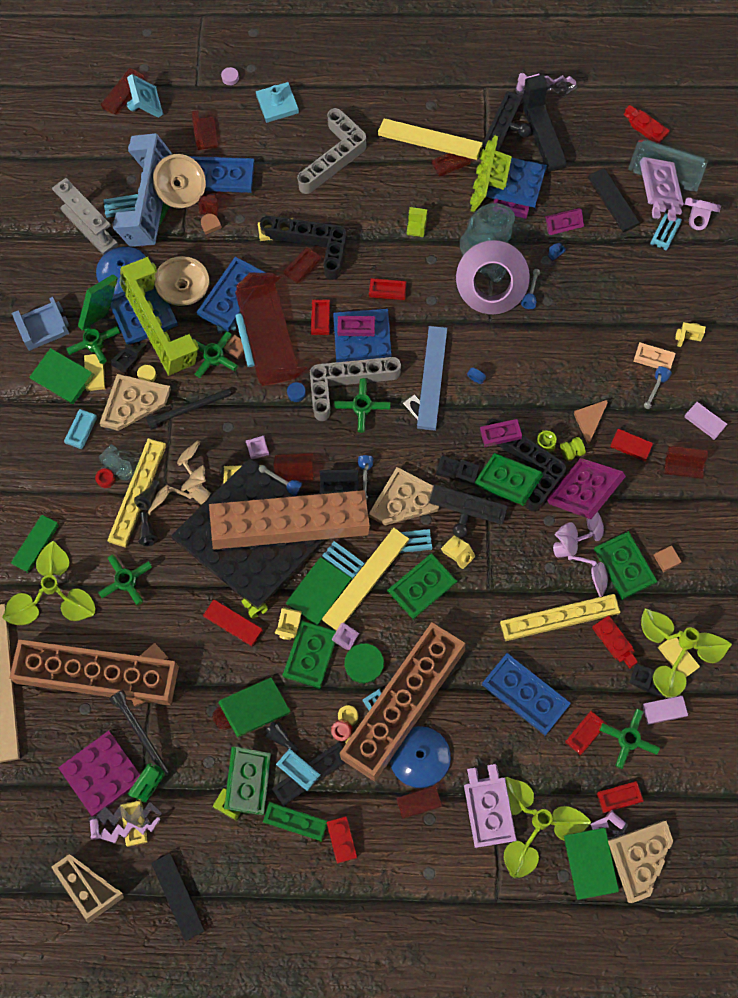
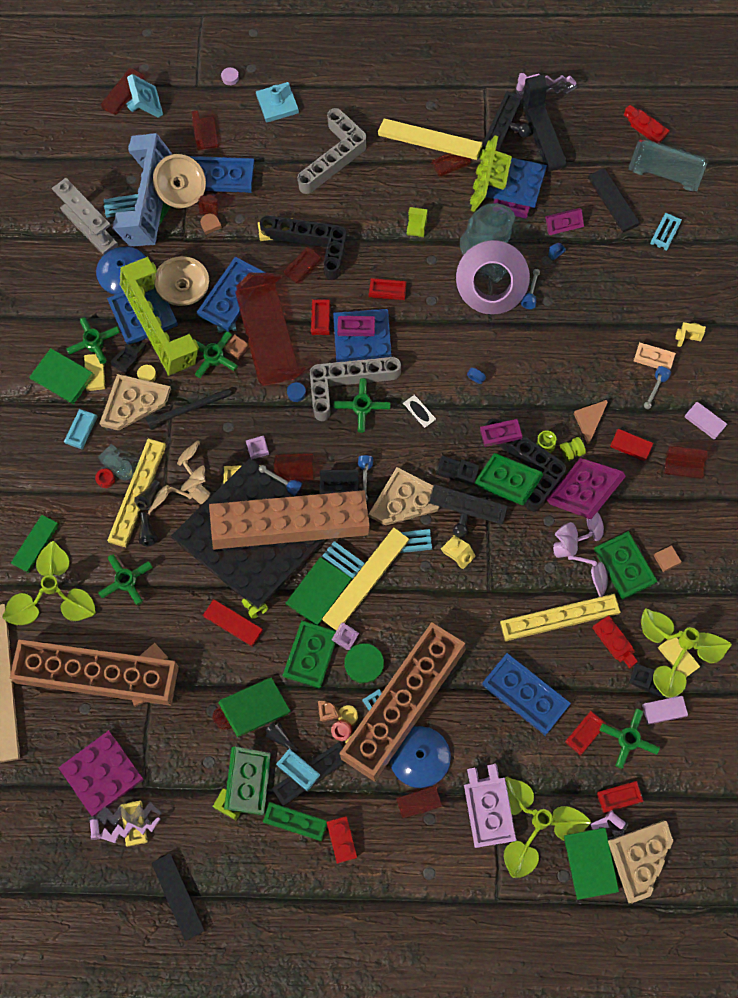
medium blue panel [12,297,70,351] -> none
tan wedge [52,854,124,923] -> none
green tile [78,274,118,331] -> none
black piece [109,689,170,777] -> none
green arm [128,763,165,803] -> none
medium azure bar [235,314,255,367] -> none
light yellow bracket [275,607,302,640] -> none
green tile [388,553,457,620] -> none
medium blue tile [417,326,447,431] -> none
lavender tile [640,157,683,221] -> none
lavender tile [684,198,721,230] -> none
none -> nougat tile [318,701,341,722]

